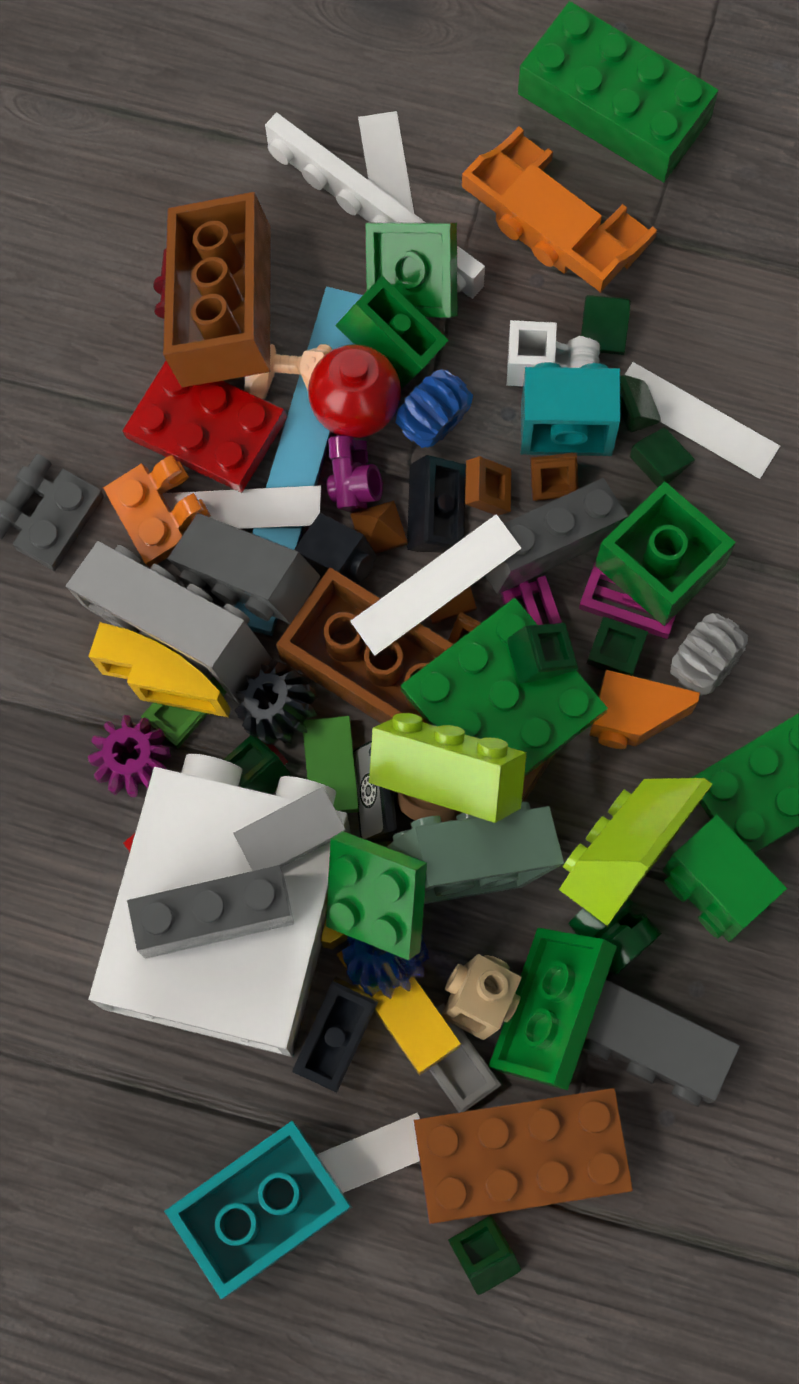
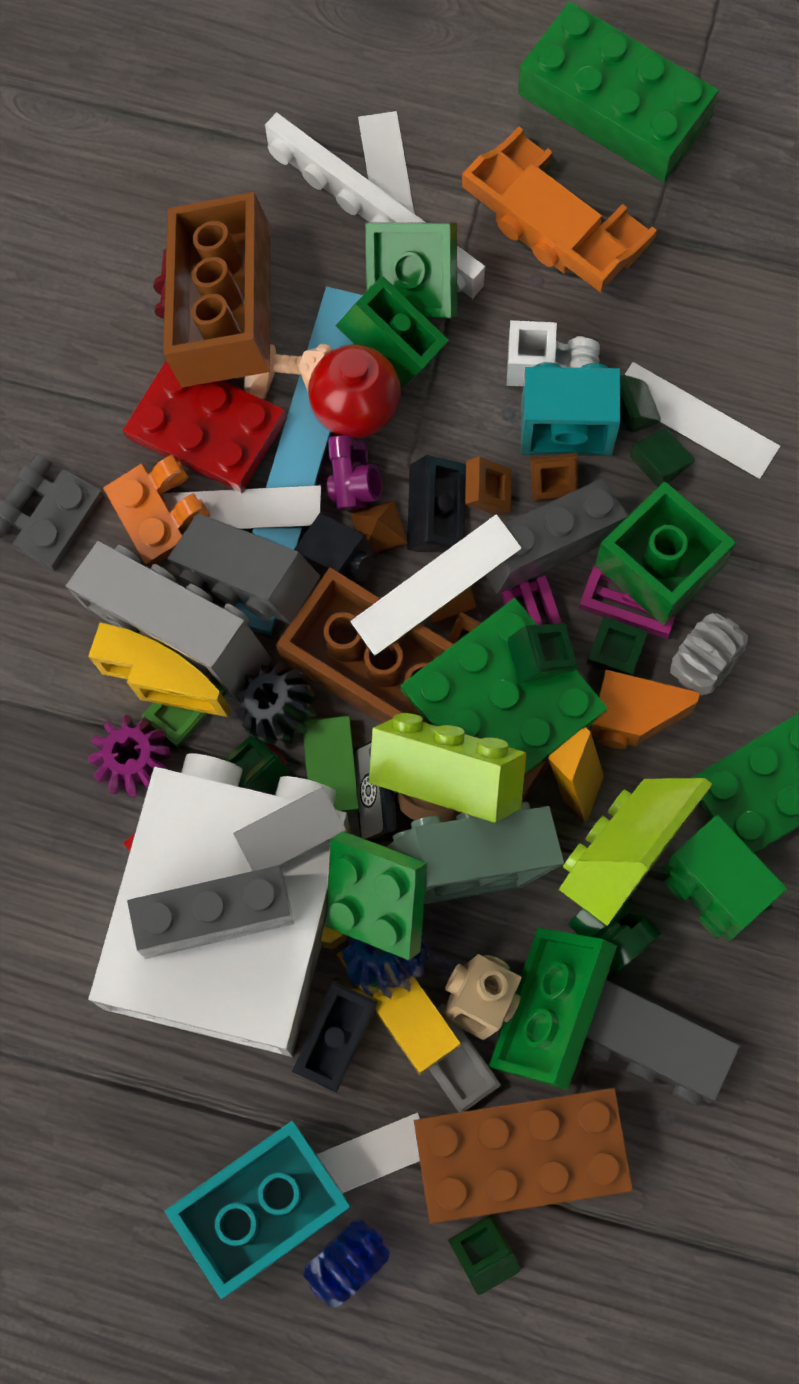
blue gear [395,369,473,448] -> none
dark green slope [581,295,631,355] -> none
none -> clear blue gear [303,1220,390,1308]
none -> light orange slope [548,727,604,823]

